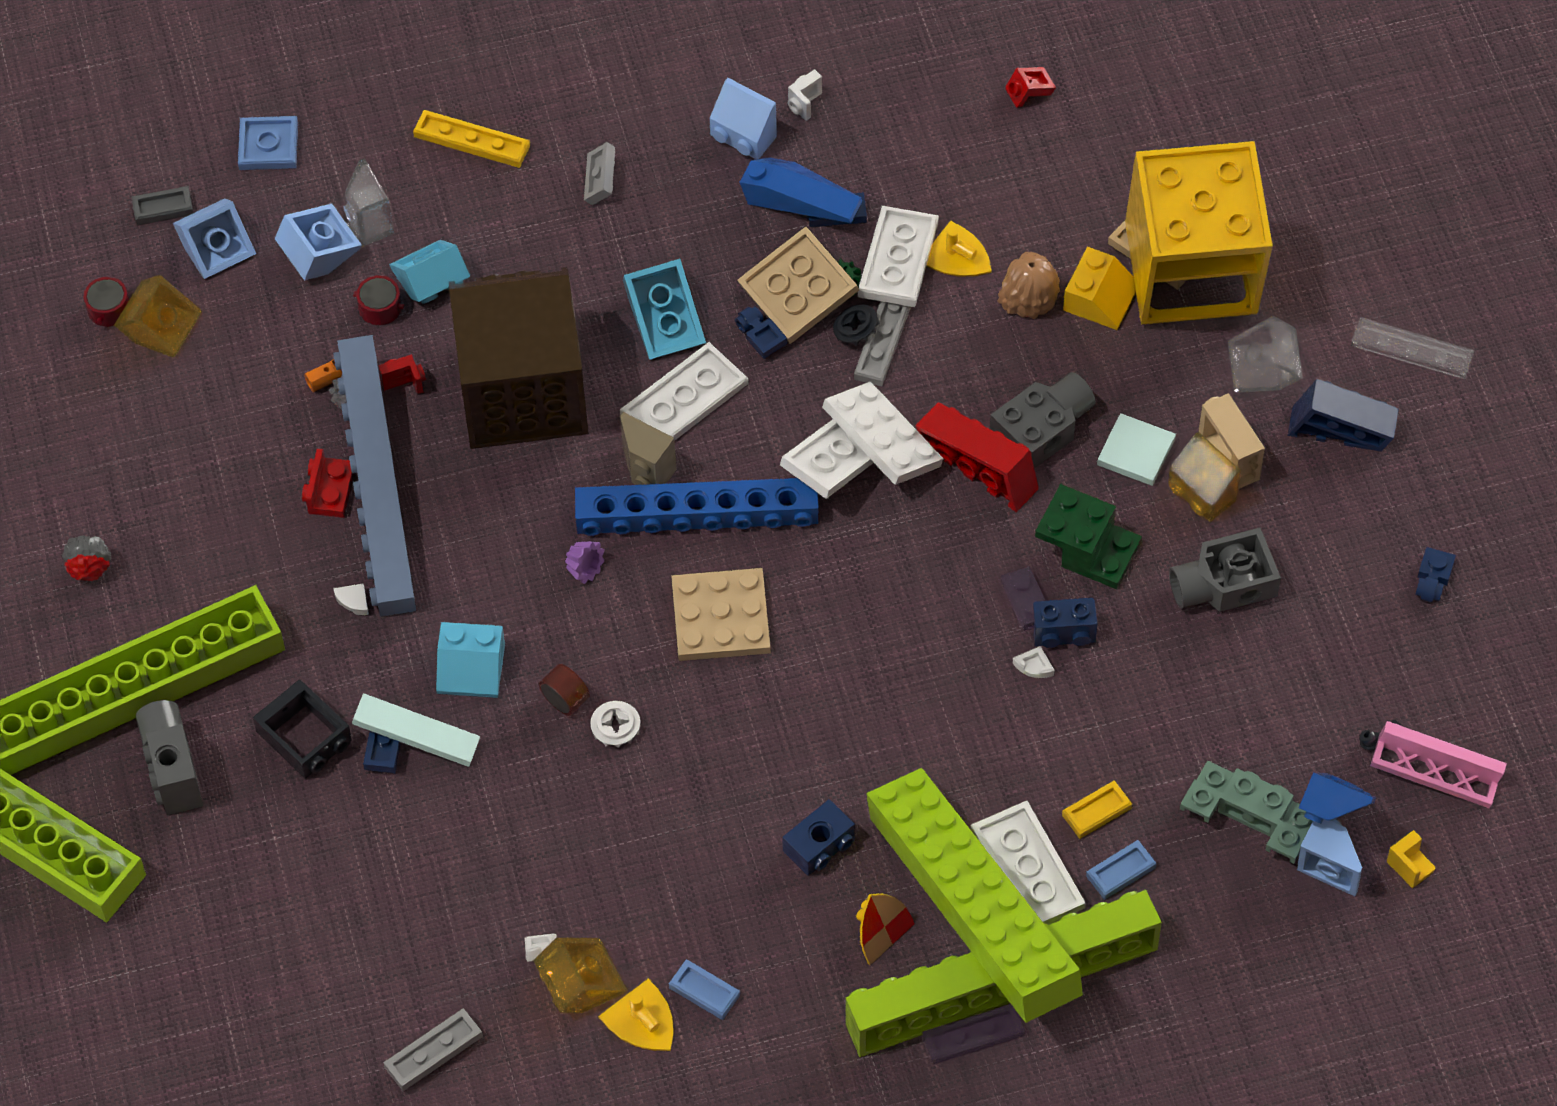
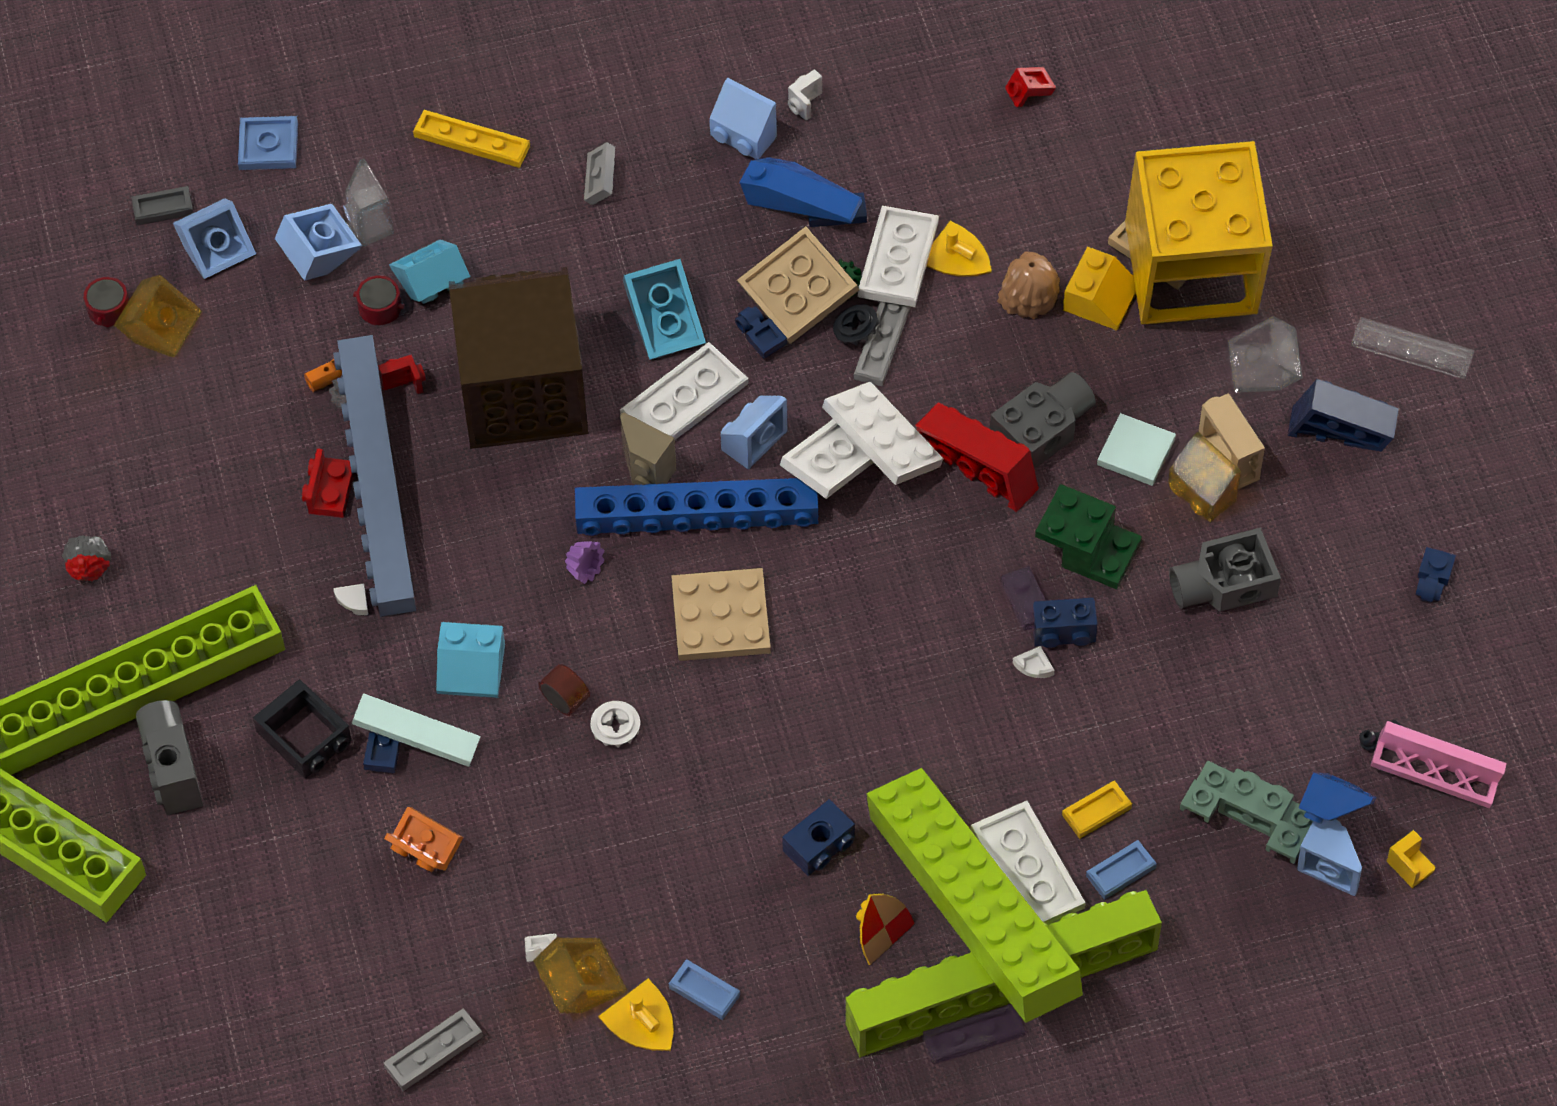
none -> orange bracket [384,807,464,872]
none -> light blue slope [720,396,787,470]

